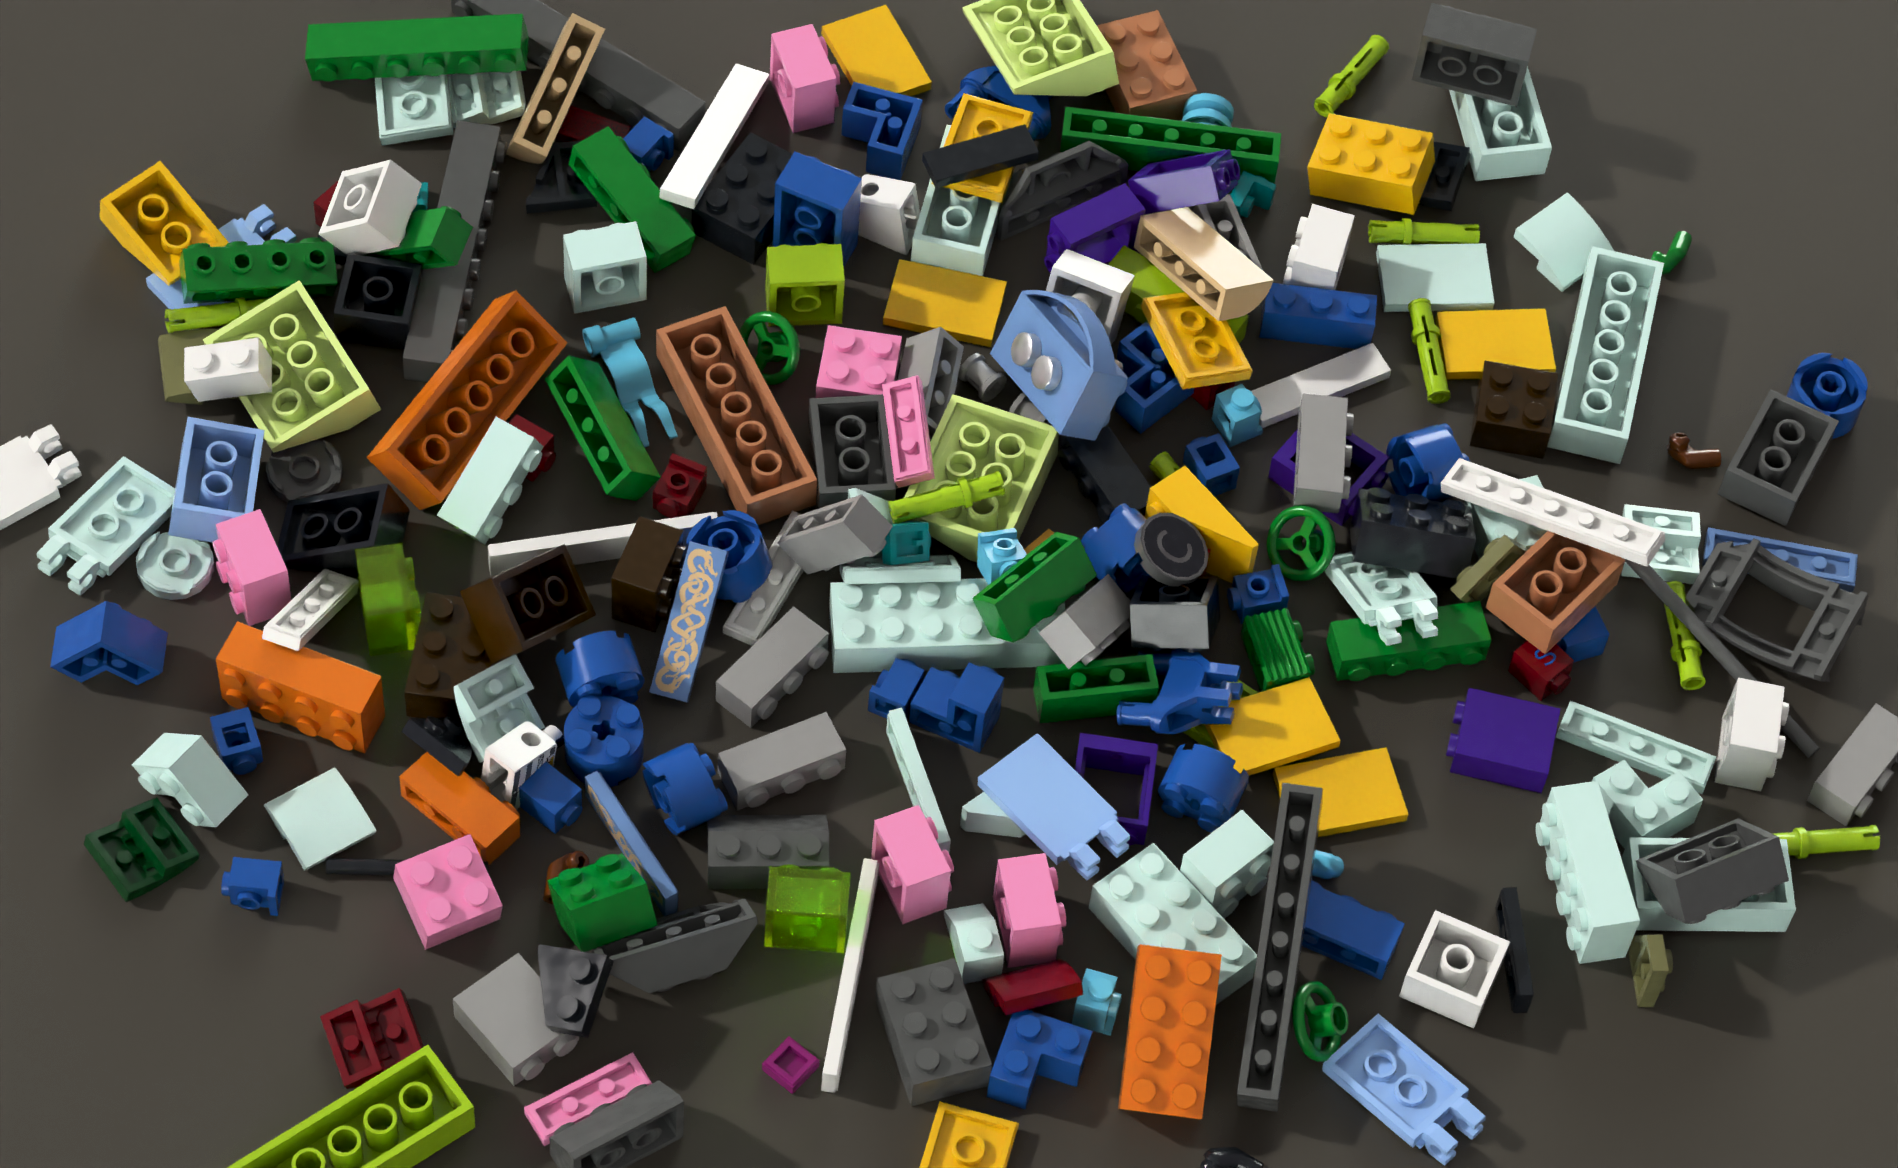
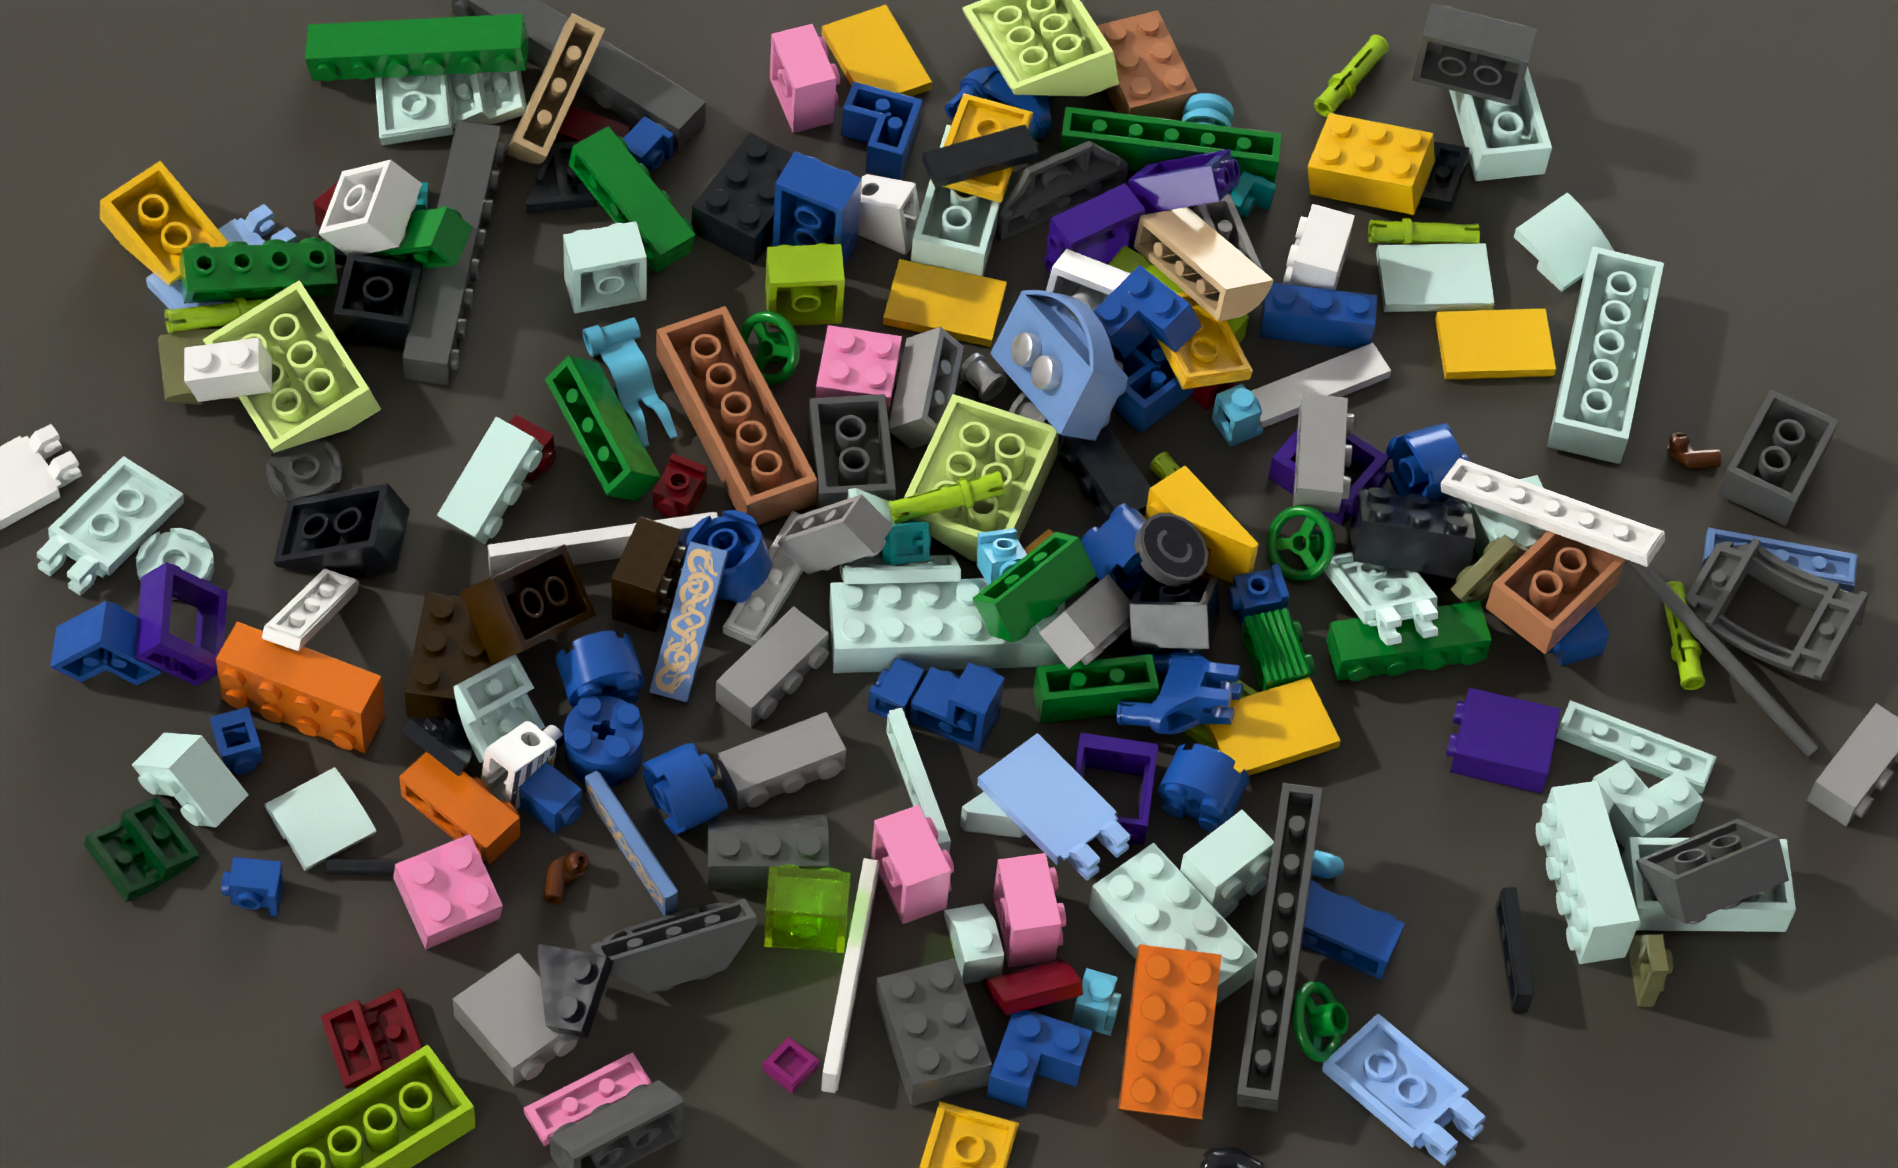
light blue brick [168,417,264,543] -> none
bright pink brick [212,509,291,626] -> none
clear neon green brick [355,543,421,656] -> none
orange brick [367,290,568,510] -> none
green brick [547,853,657,952] -> none
white tile [659,64,769,209] -> none
bright pink tile [882,375,935,488] -> none
blue brick [1183,433,1240,496] -> none
yellow tile [1273,747,1409,837] -> none
white brick [1399,910,1510,1029] -> none
lime pin [1408,298,1451,404] -> none
dark brown brick [1469,360,1558,459] -> none
dark red brick [1508,641,1574,701] -> none
light aqua slope [1621,504,1701,584] -> none
green arm [1651,231,1692,274] -> none
white brick [1715,678,1789,792] -> none
lime pin [1772,825,1880,859] -> none
blue brick [1786,353,1868,439] -> none
none -> dark purple window [135,562,228,686]
none -> blue brick [1093,265,1202,359]

